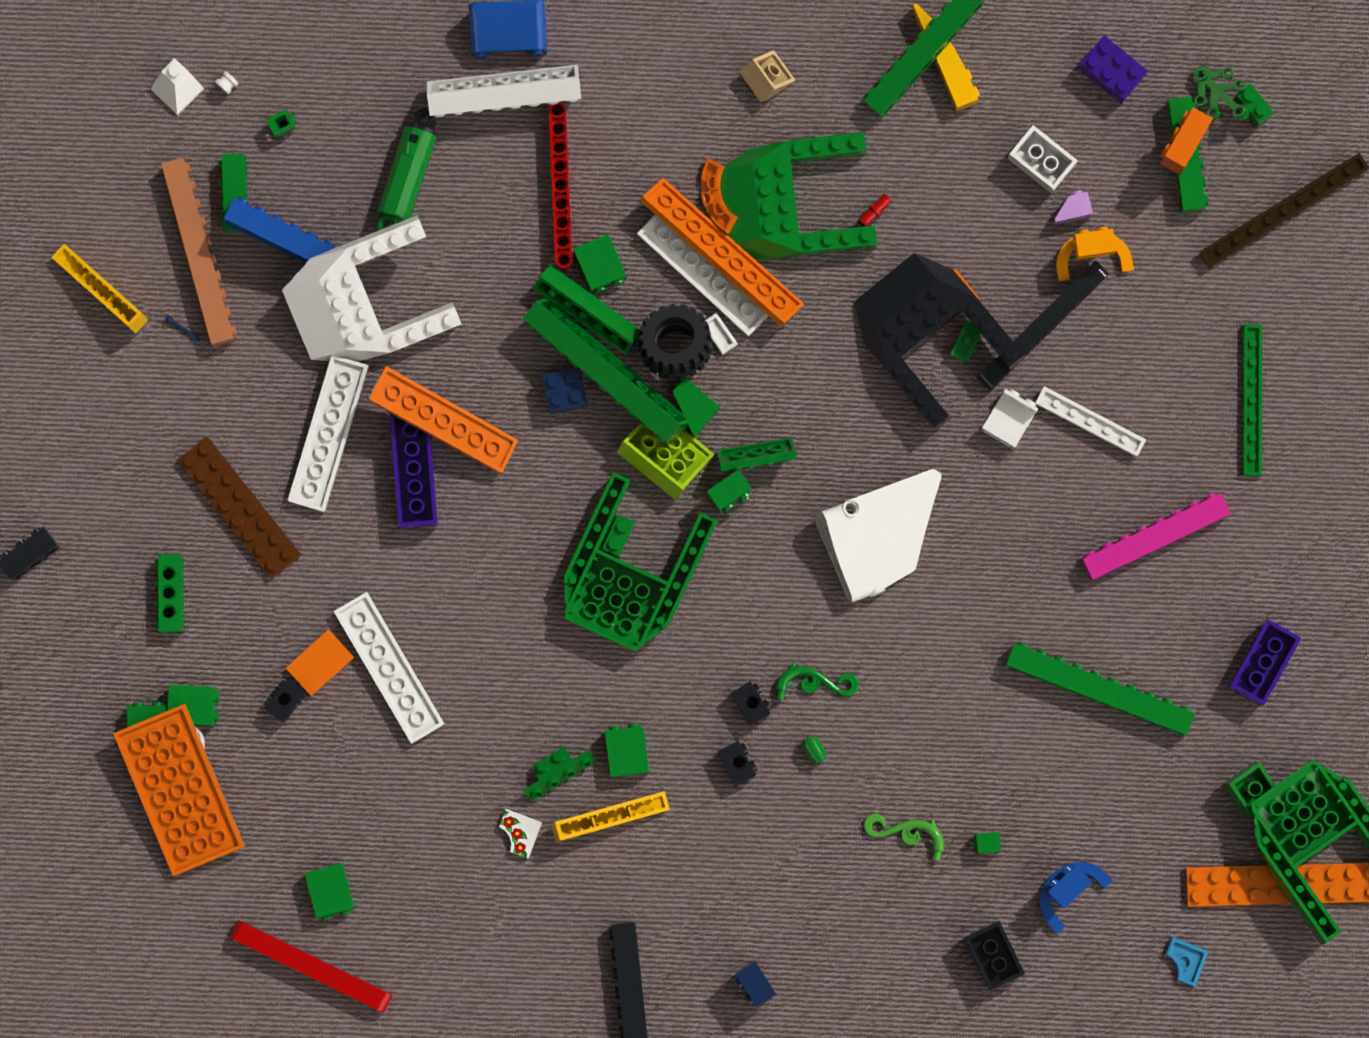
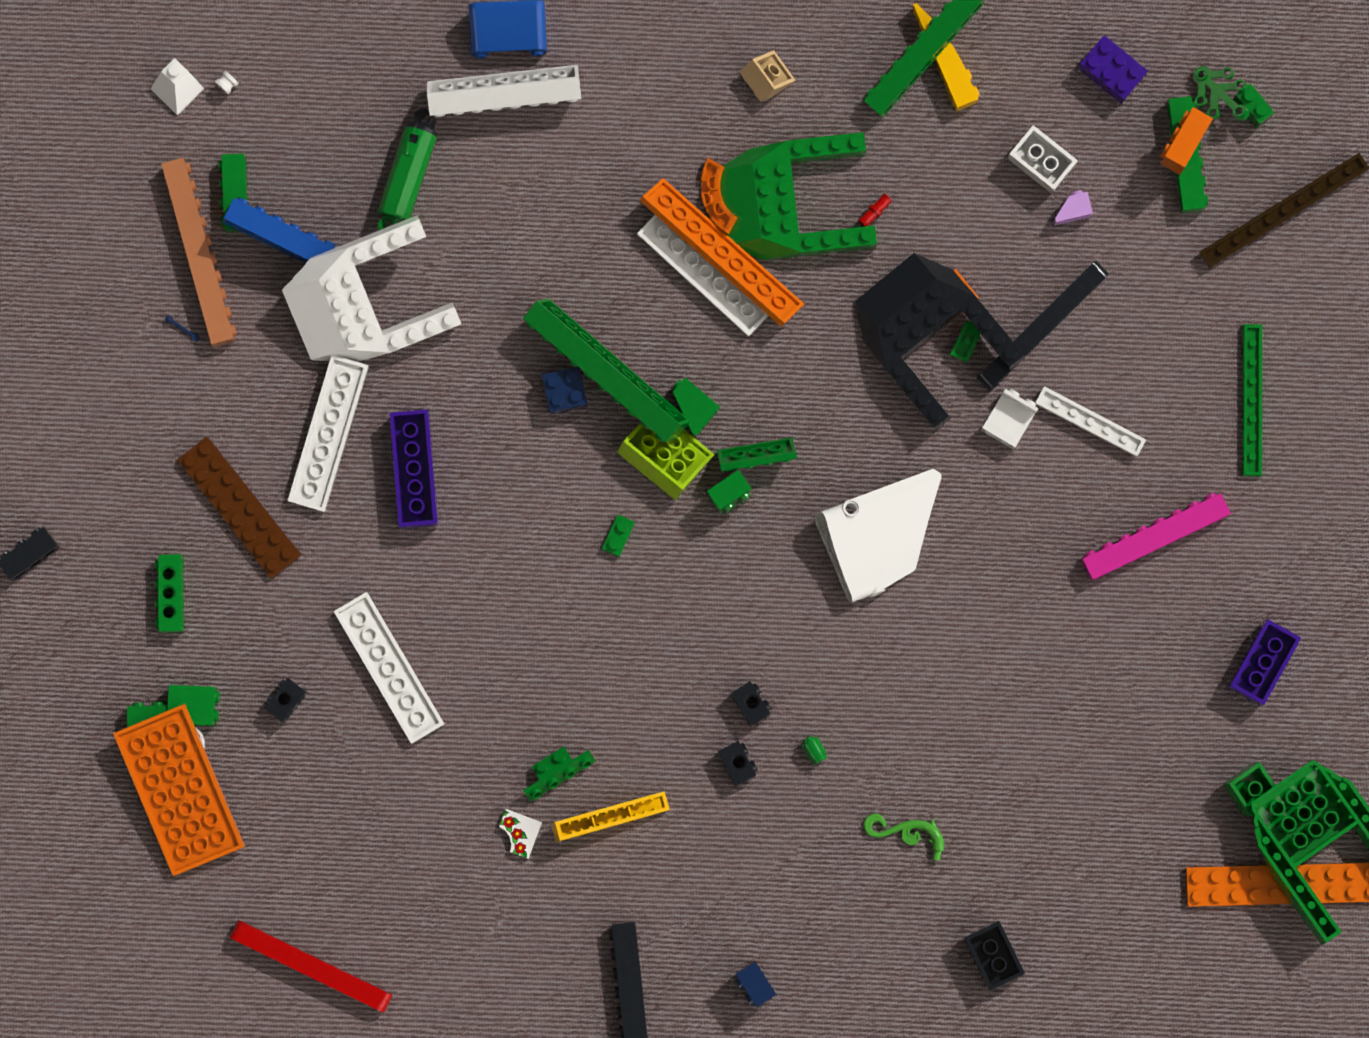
yellow slope [51,244,148,334] -> none
green brick [266,109,297,140] -> none
orange tile [286,629,354,697] -> none
green brick [305,863,355,921] -> none
orange plate [368,366,518,474] -> none
green brick [533,265,639,355] -> none
red beam [549,102,573,271] -> none
green wedge [564,472,718,652] -> none
green brick [574,234,627,294] -> none
green brick [605,723,649,778] -> none
black tyre [638,304,712,380] -> none
white tile [705,313,738,355] -> none
green plant [775,662,859,700] -> none
green brick [972,832,1001,854] -> none
green brick [1005,642,1195,736] -> none
blue piece [1040,862,1113,934] -> none
light orange piece [1056,227,1134,282] -> none
dark azure tile [1165,937,1209,987] -> none

